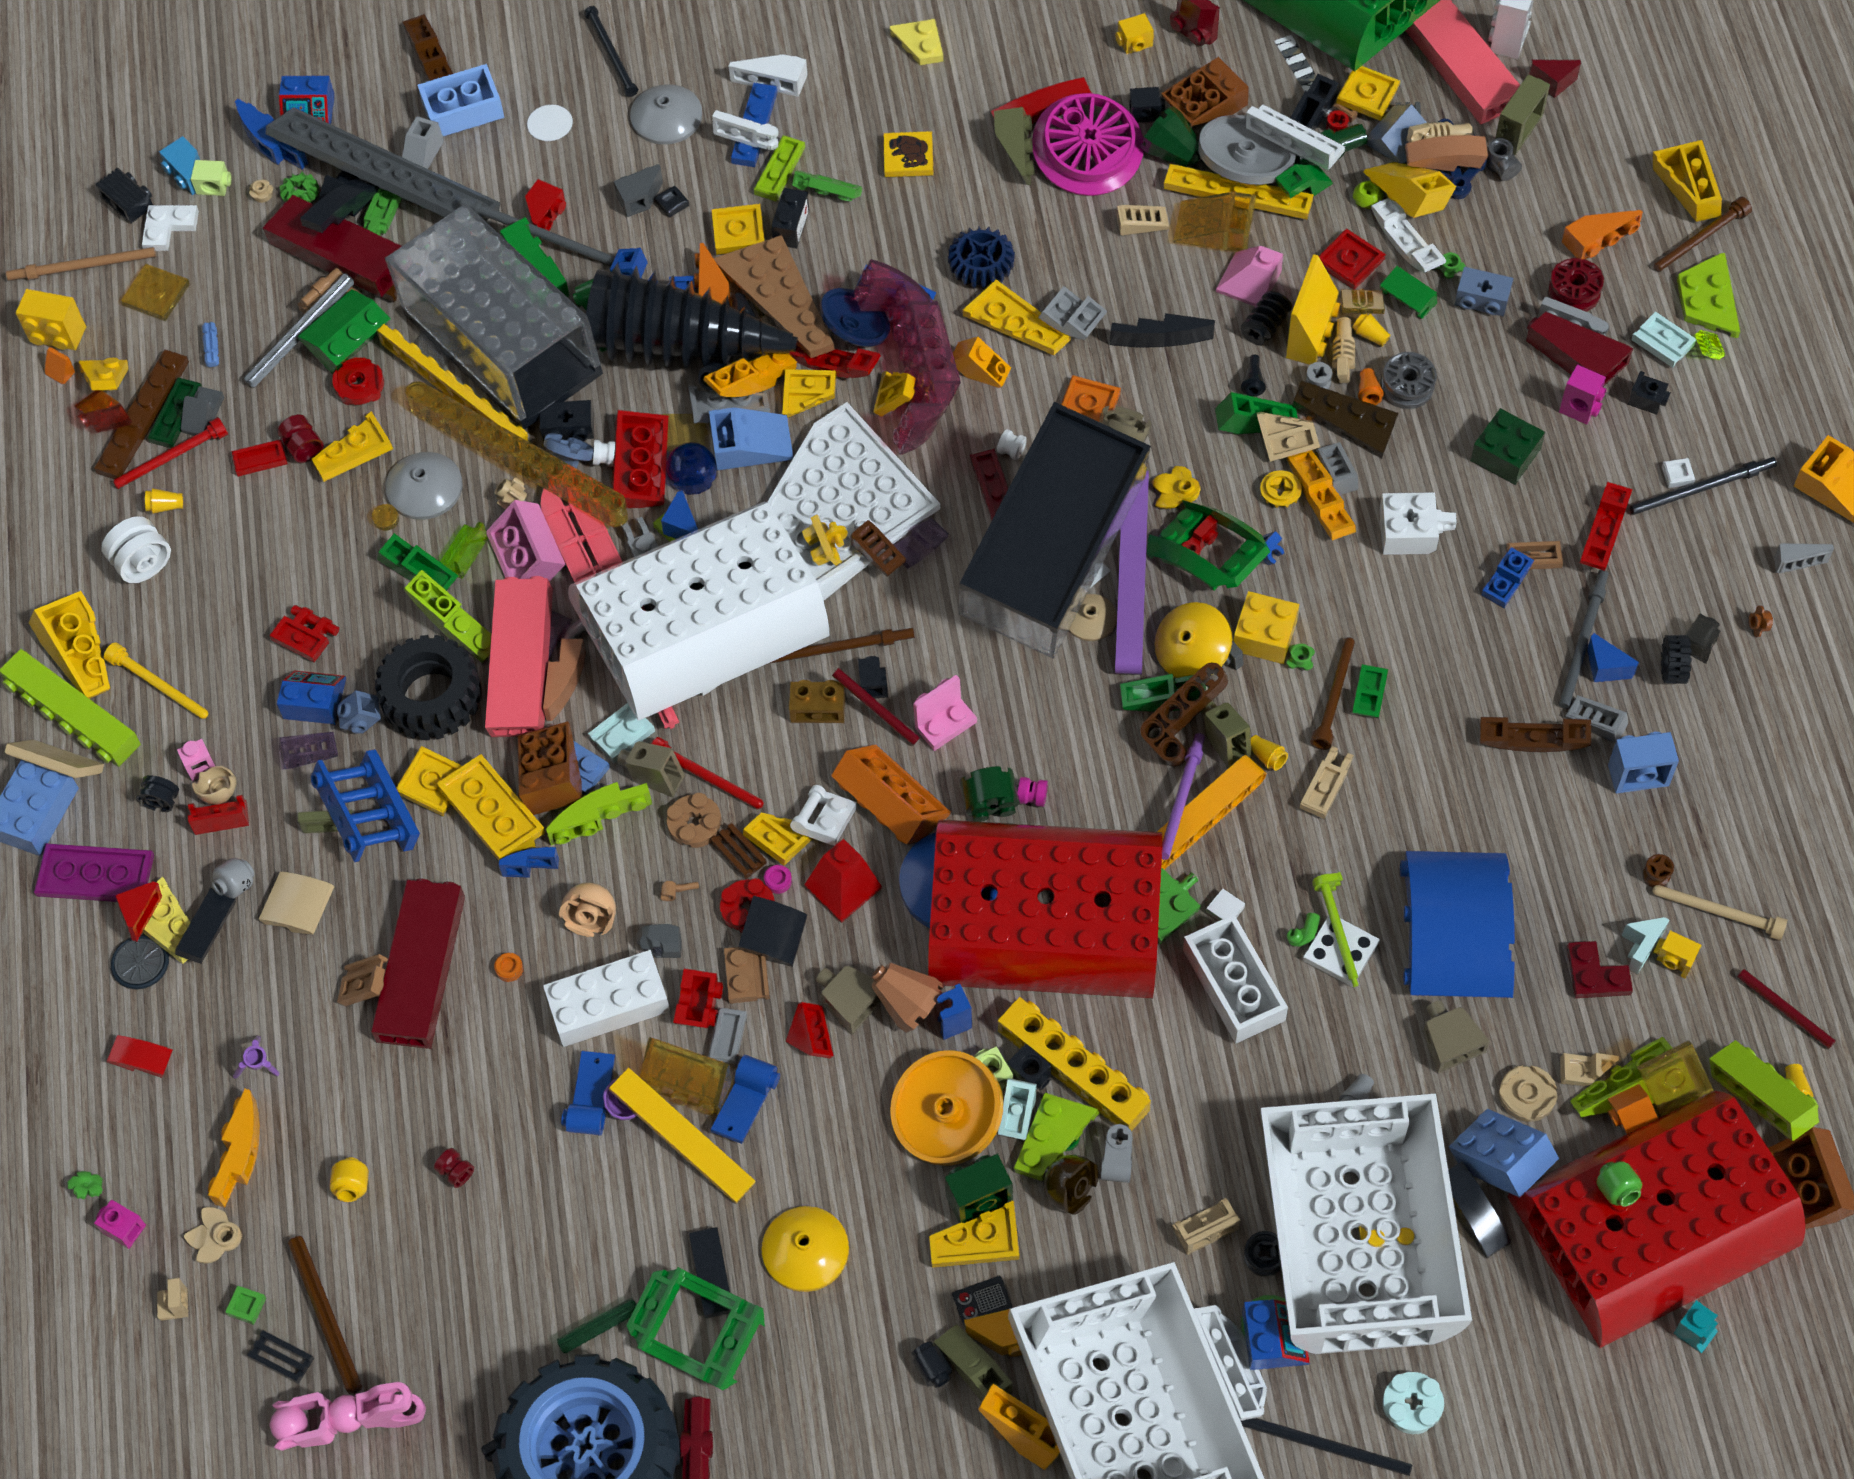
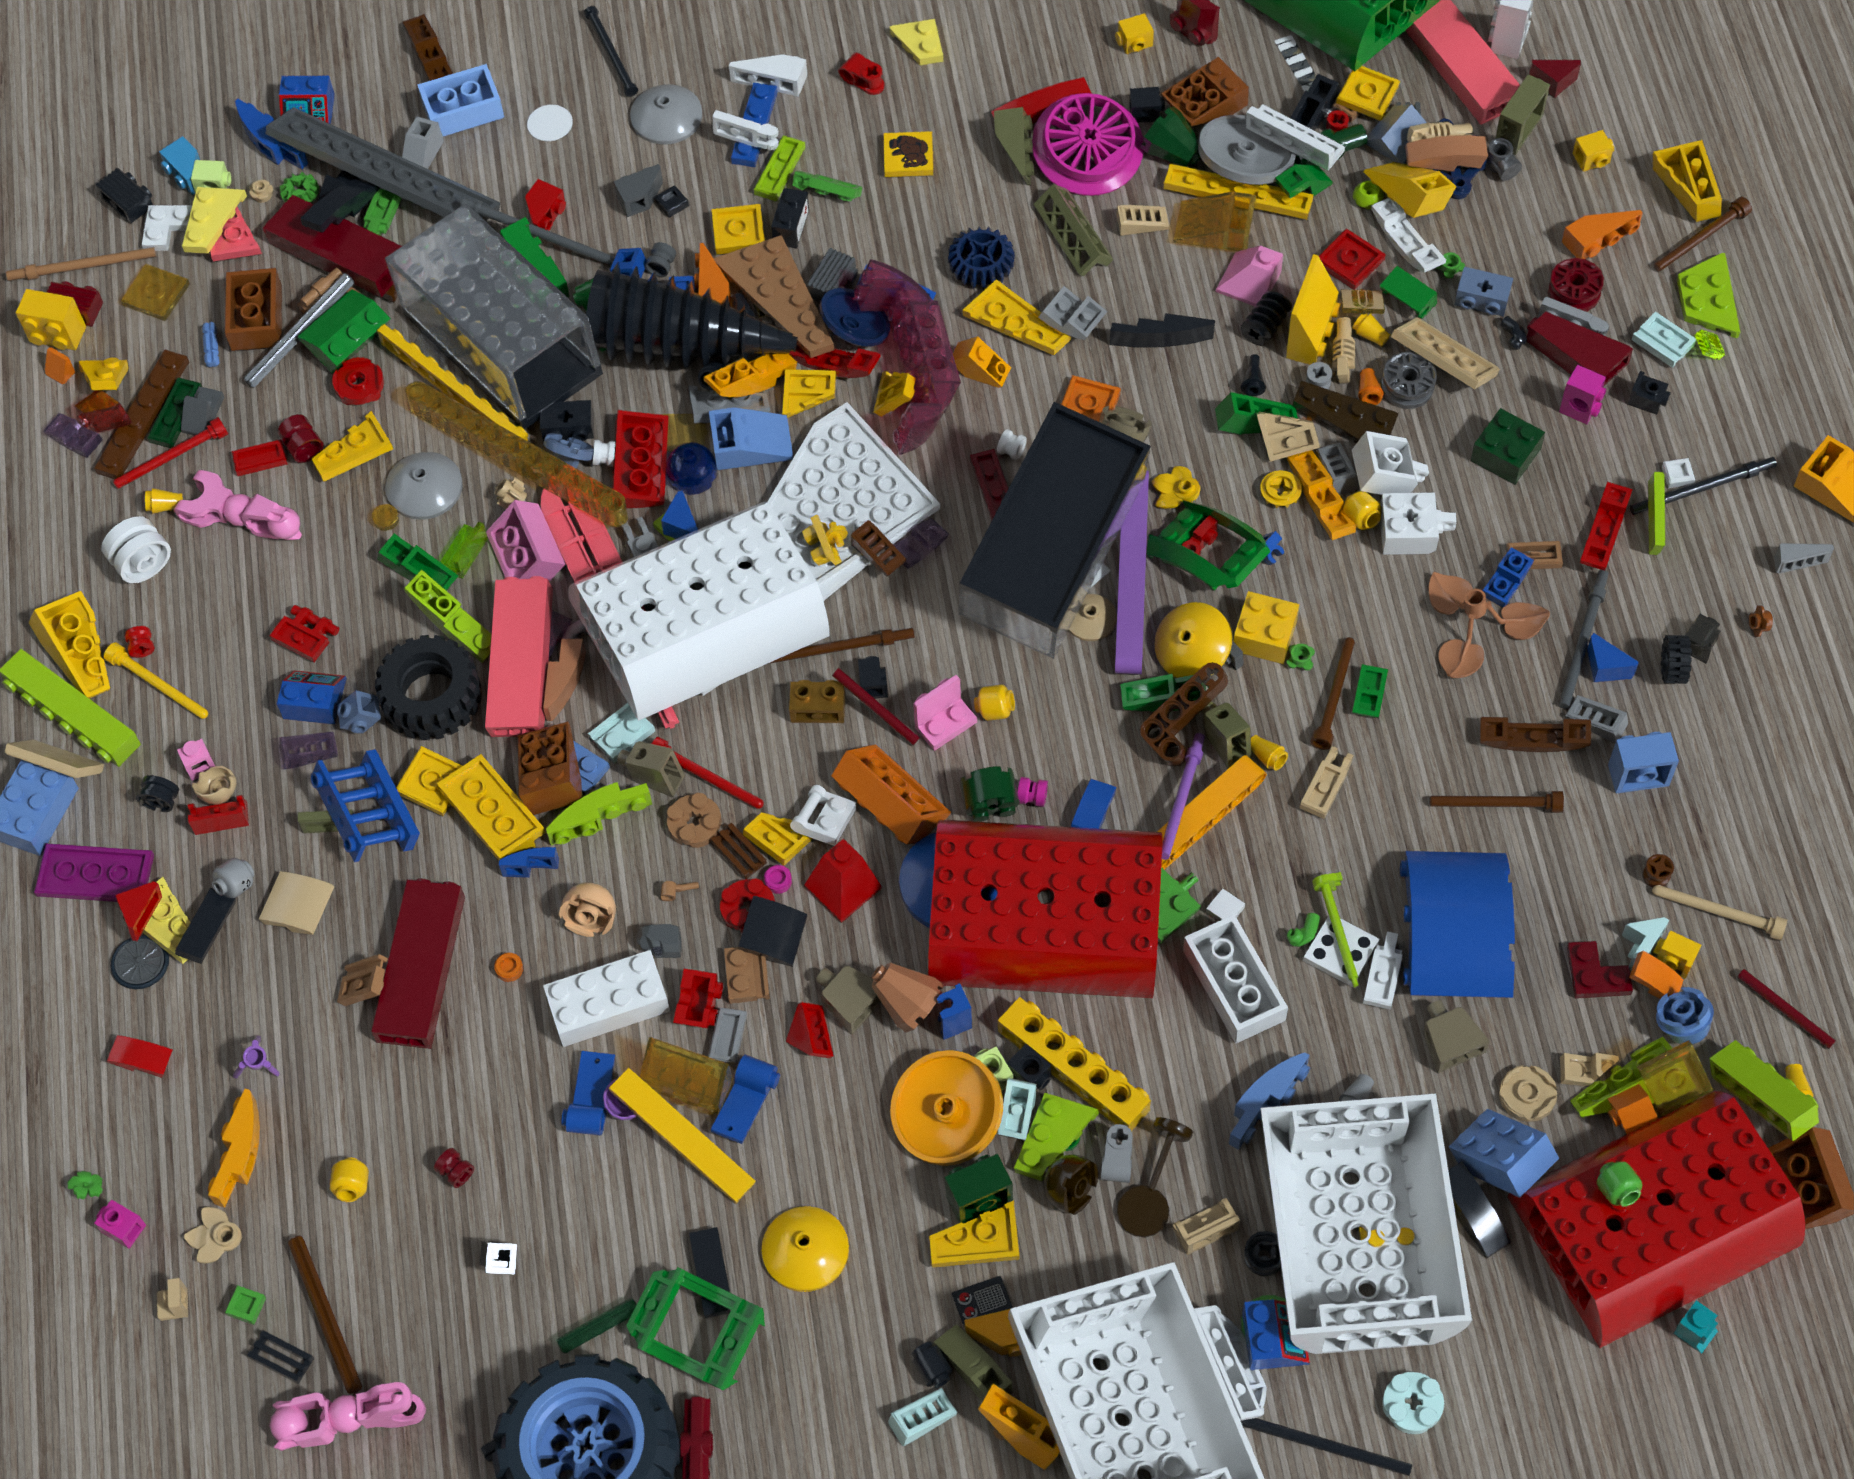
none -> clear purple slope [44,413,103,458]
none -> dark red brick [47,281,103,327]
none -> red wheel [124,626,155,658]
none -> bright pink piece [174,470,302,540]
none -> light yellow wing [182,187,247,254]
none -> coral wing [210,207,262,262]
none -> dark orange brick [225,268,282,351]
none -> brick [479,1241,517,1274]
none -> dark grey wheel [645,242,676,277]
none -> dark grey brick [806,248,858,302]
none -> red piece [838,52,885,95]
none -> light aqua slope [888,1388,957,1446]
none -> yellow head [974,684,1015,721]
none -> olive fence [1034,184,1114,276]
none -> blue slope [1071,779,1117,829]
none -> dark brown piece [1117,1117,1193,1238]
none -> medium blue slope [1229,1052,1311,1150]
none -> yellow head [1343,491,1382,530]
none -> white hinge [1352,431,1429,495]
none -> white hinge [1363,931,1402,1010]
none -> tan tile [1391,317,1500,389]
none -> nougat plant [1429,572,1550,678]
none -> reddish brown piece [1429,791,1564,813]
none -> black arm [1500,316,1527,350]
none -> yellow brick [1572,130,1614,172]
none -> orange slope [1629,951,1684,999]
none -> lime tile [1648,472,1665,555]
none -> medium blue cone [1656,987,1714,1045]

